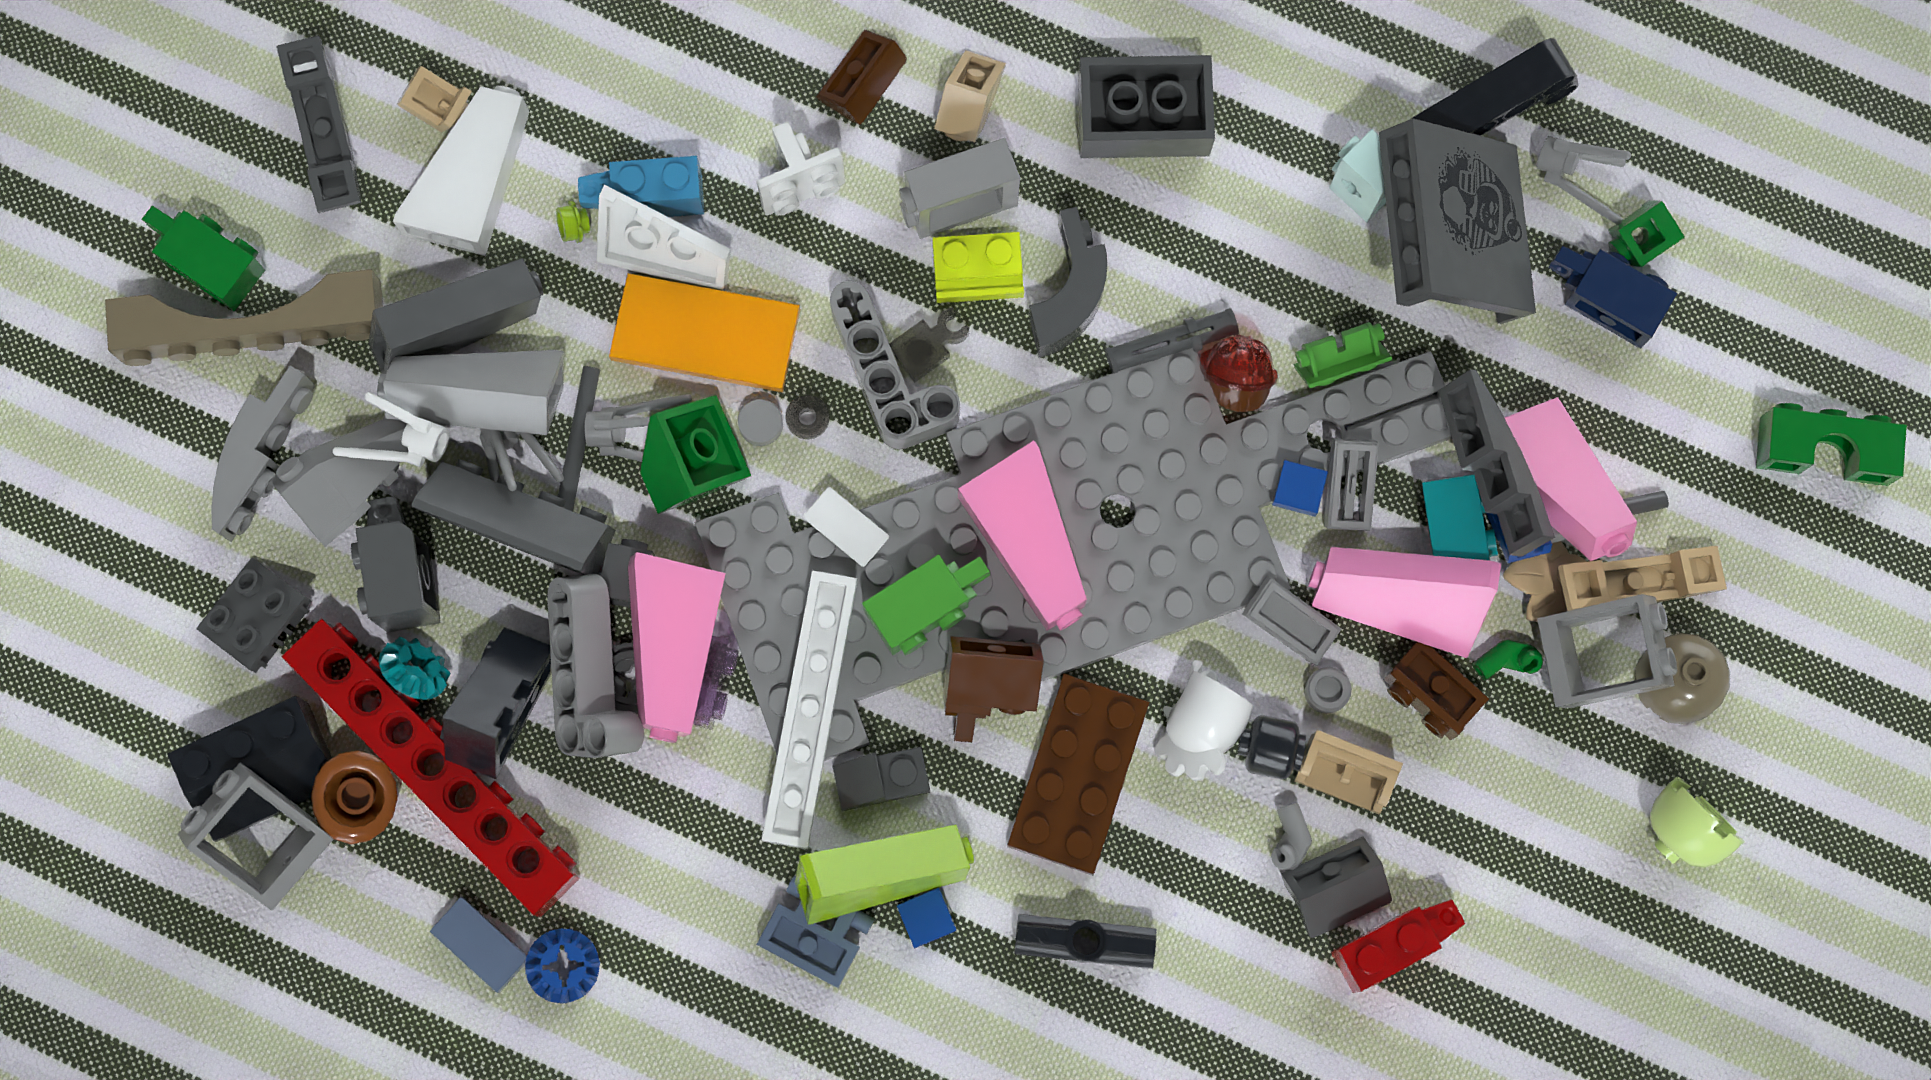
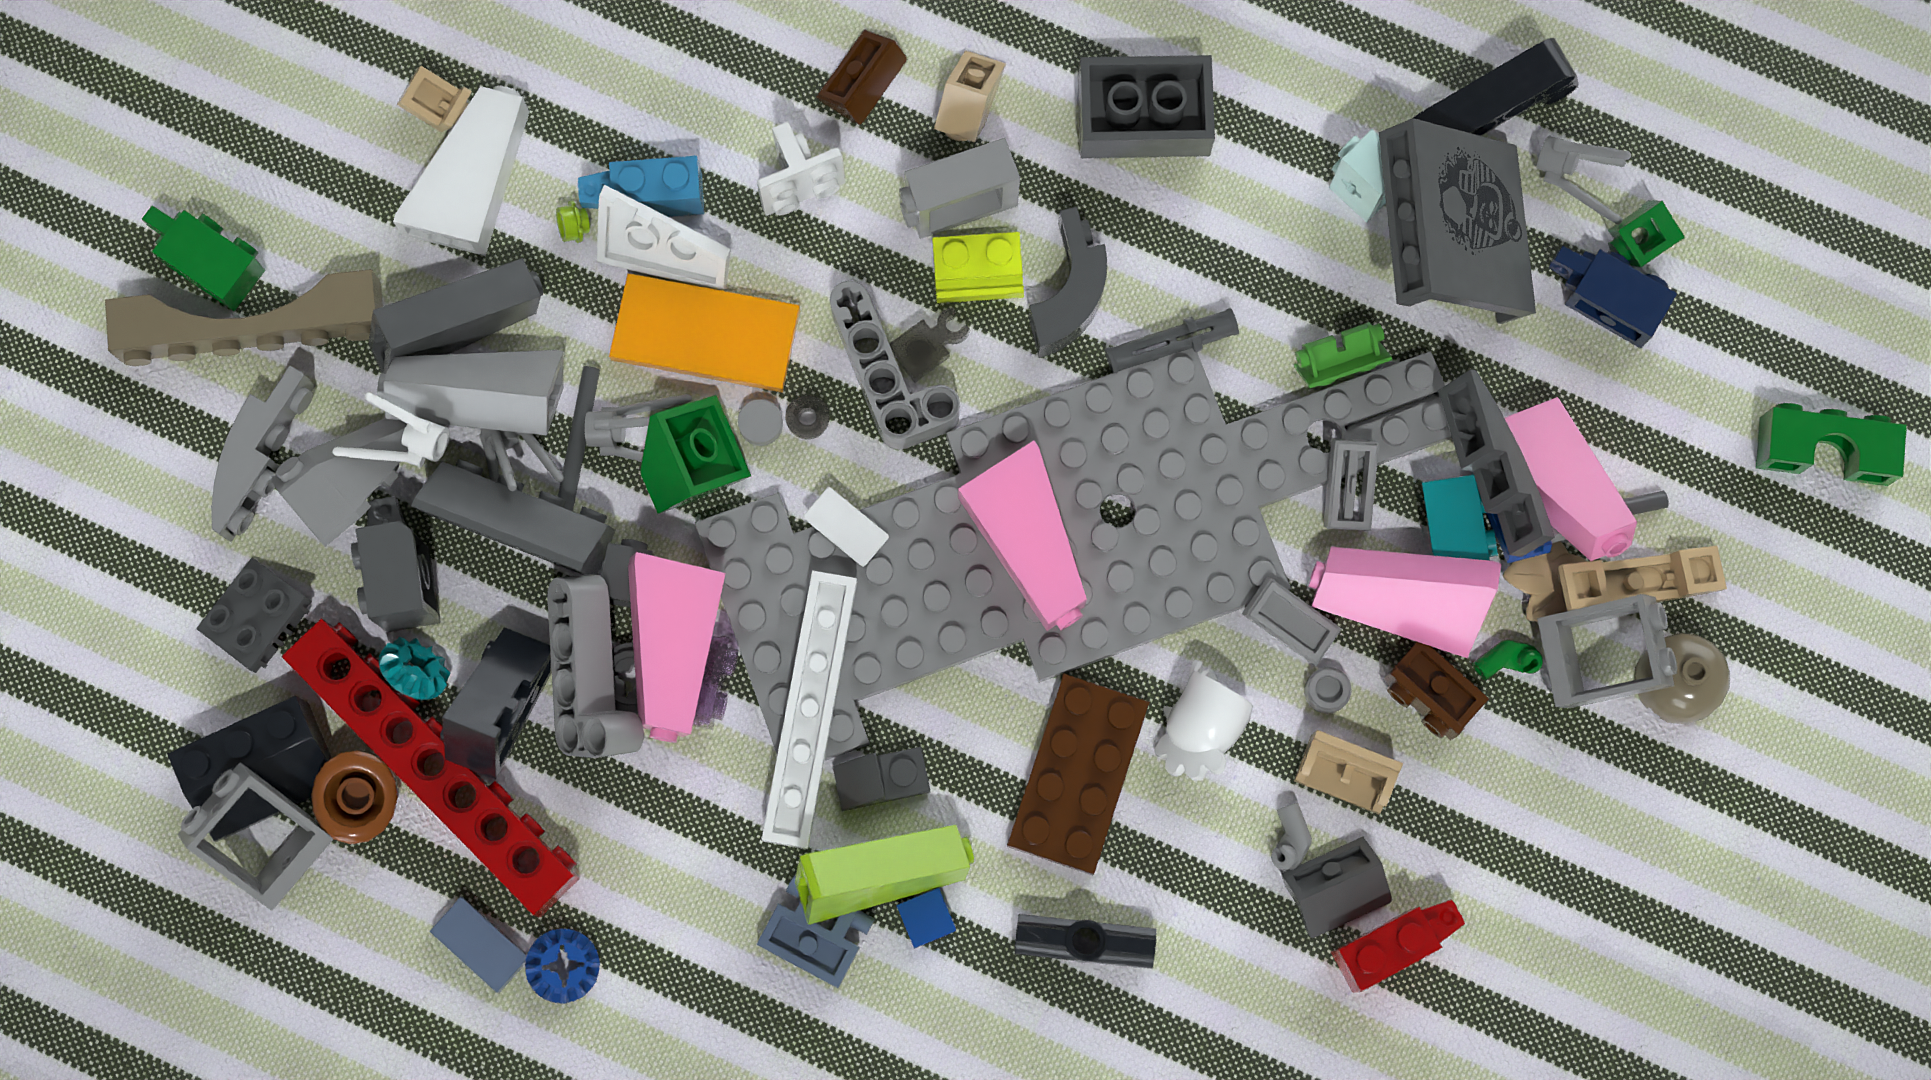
dark grey slope [276,35,362,213] -> none
bright green hinge [862,554,990,656] -> none
reddish brown hinge [943,636,1044,743] -> none
clear red piece [1199,335,1278,412] -> none
black head [1237,715,1306,779] -> none
blue tile [1272,460,1328,517] -> none
yellowish green cylinder [1650,777,1745,867] -> none

